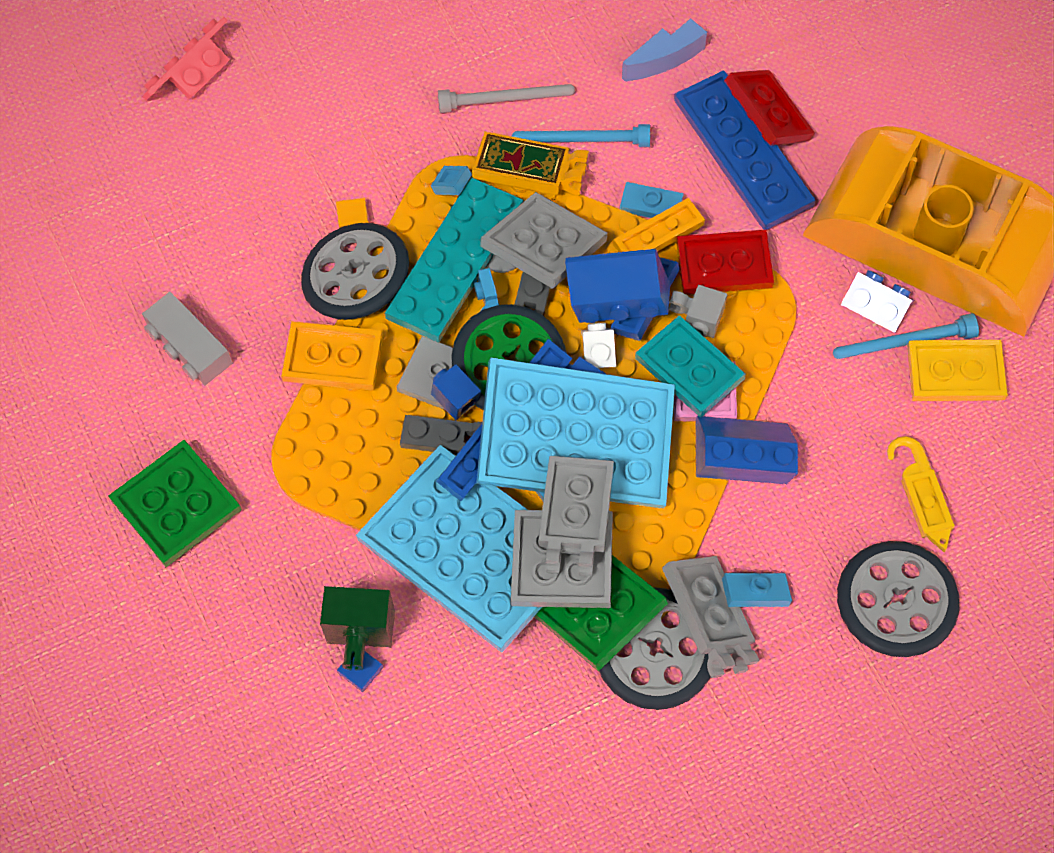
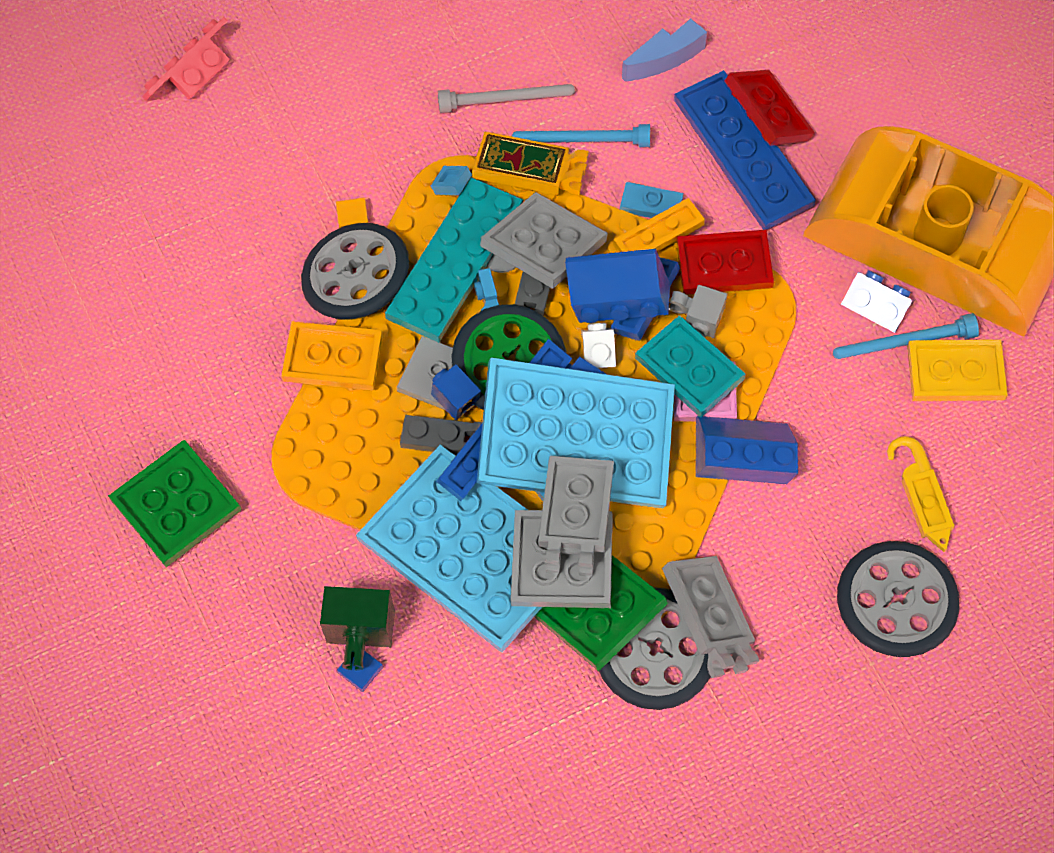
light grey brick [142,292,233,386] -> none
dark azure plate [722,573,792,607] -> none

